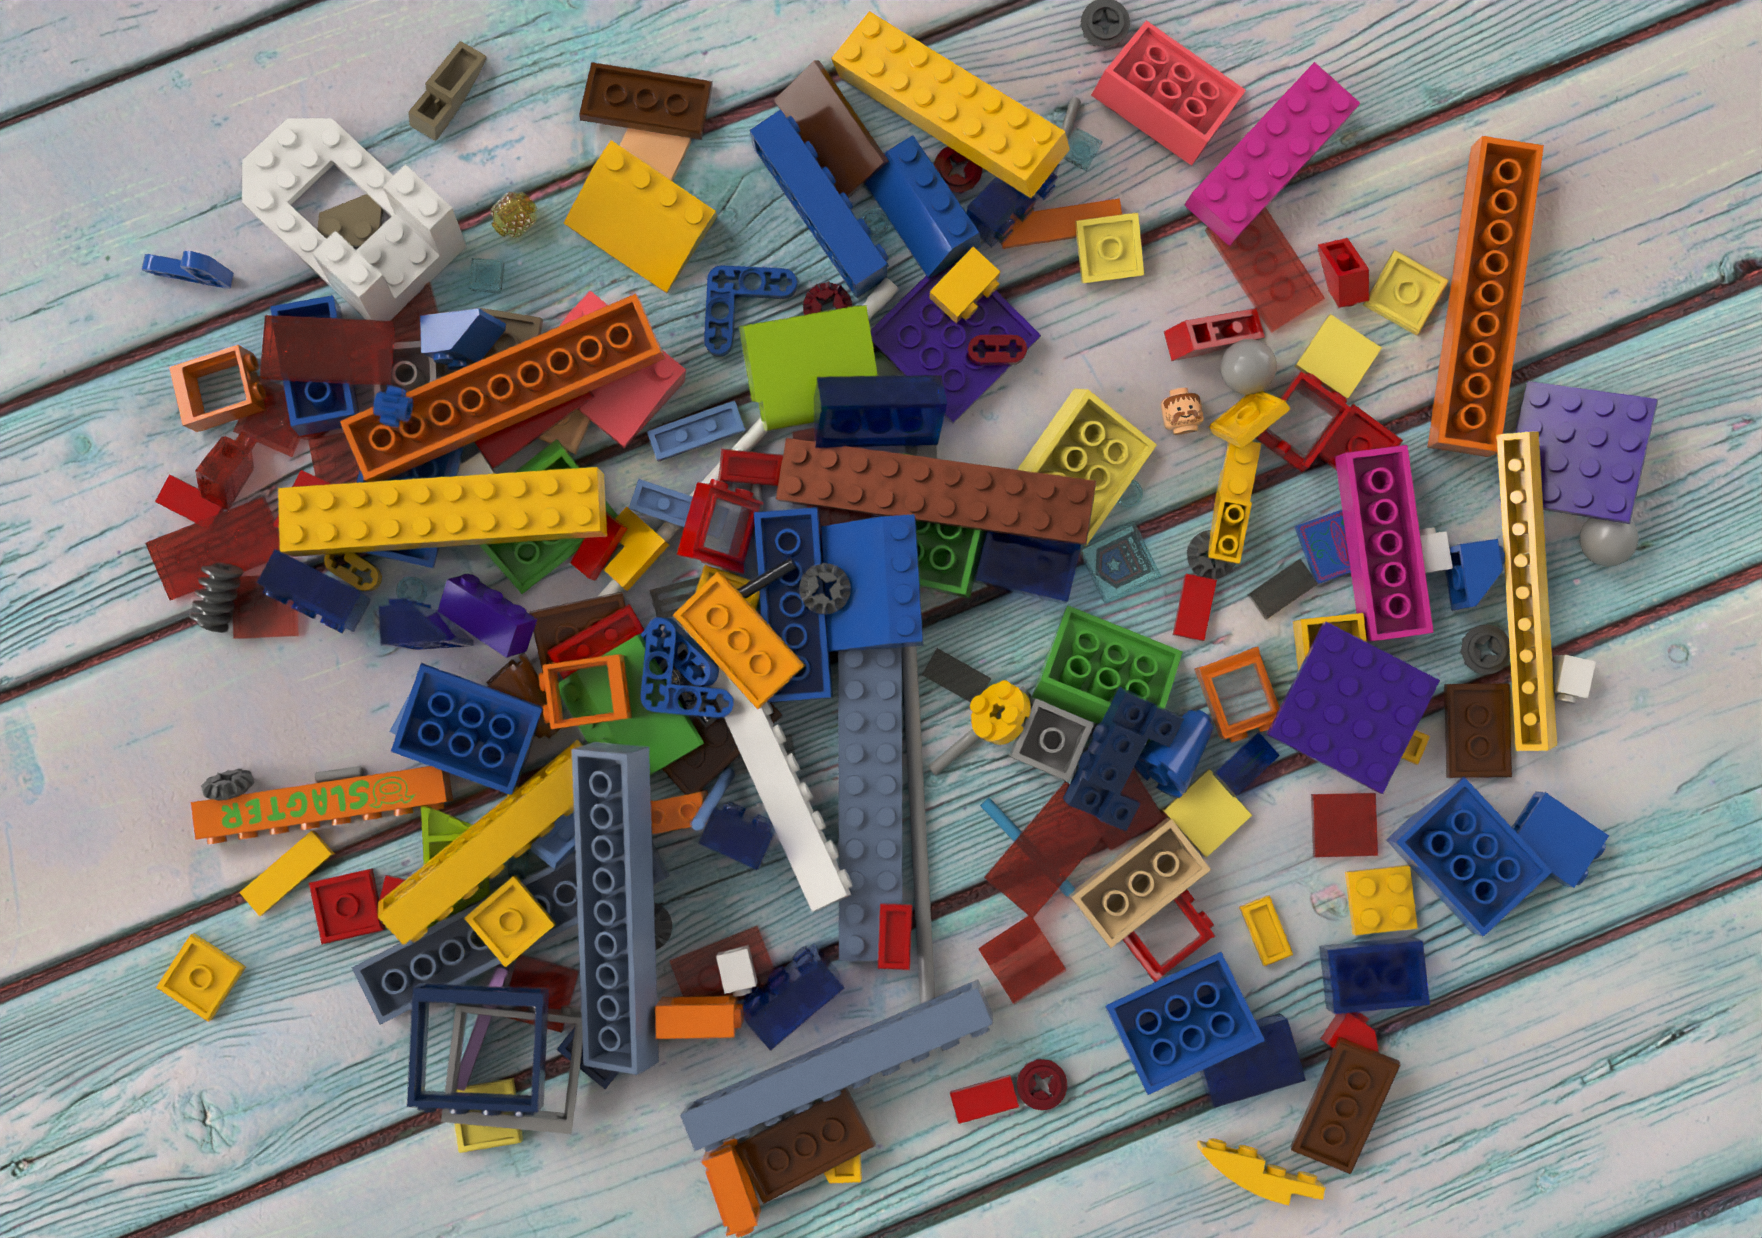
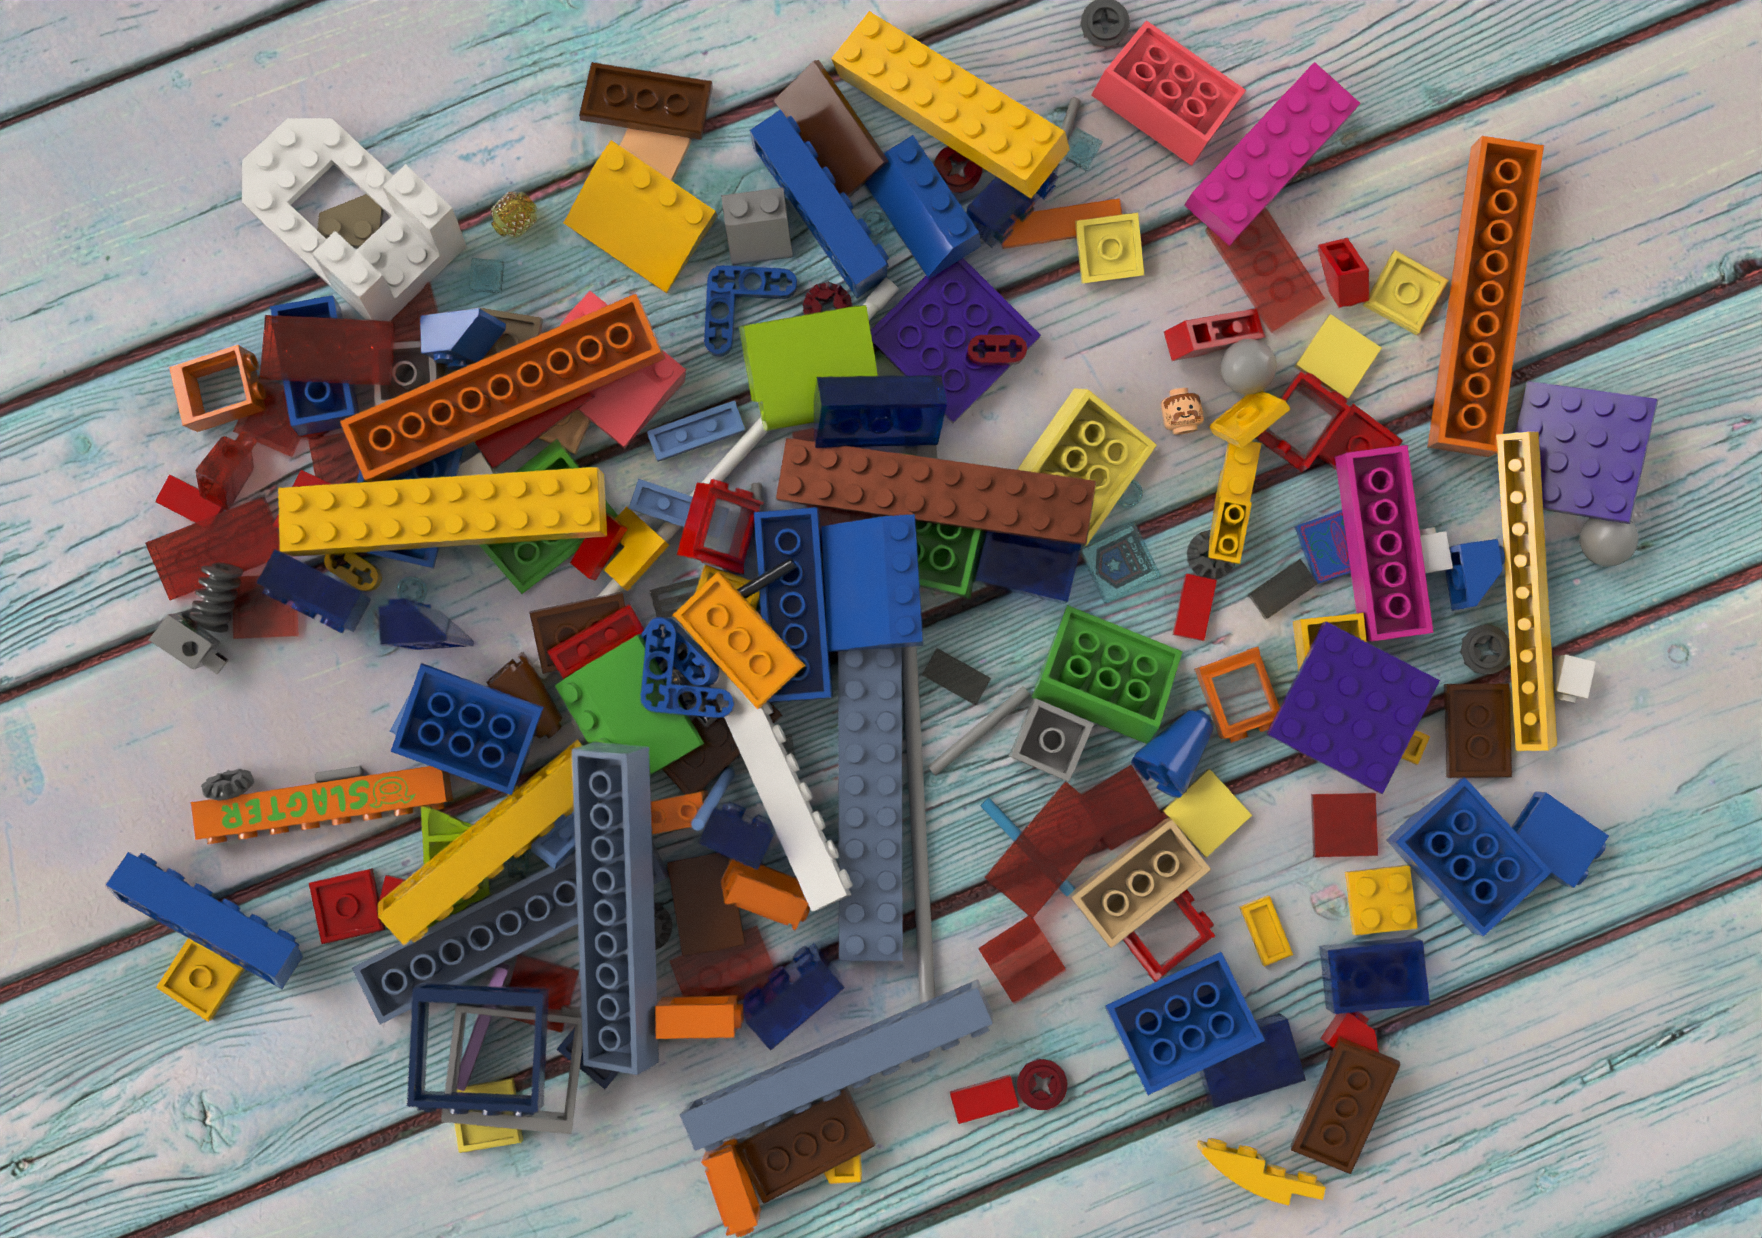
blue beam [141,251,234,289] -> none
yellow tile [239,830,335,916] -> none
blue gear [373,385,413,427] -> none
dark tan slope [408,41,486,141] -> none
dark purple brick [437,574,537,658] -> none
yellow plate [464,875,556,967] -> none
orange window [539,654,632,729] -> none
white brick [716,945,758,997] -> none
red tile [718,448,783,486] -> none
dark grey gear [799,563,851,614] -> none
red tile [878,903,912,970] -> none
yellow brick [929,247,1000,323] -> none
yellow plate [970,680,1031,745] -> none
dark blue bracket [1063,687,1184,831] -> none
clear blue tile [1213,732,1280,797] -> none
none -> blue brick [105,852,303,989]
none -> light grey torso [149,612,229,674]
none -> reddish brown tile [667,851,746,957]
none -> light grey slope [721,187,793,265]
none -> orange window [721,853,810,931]

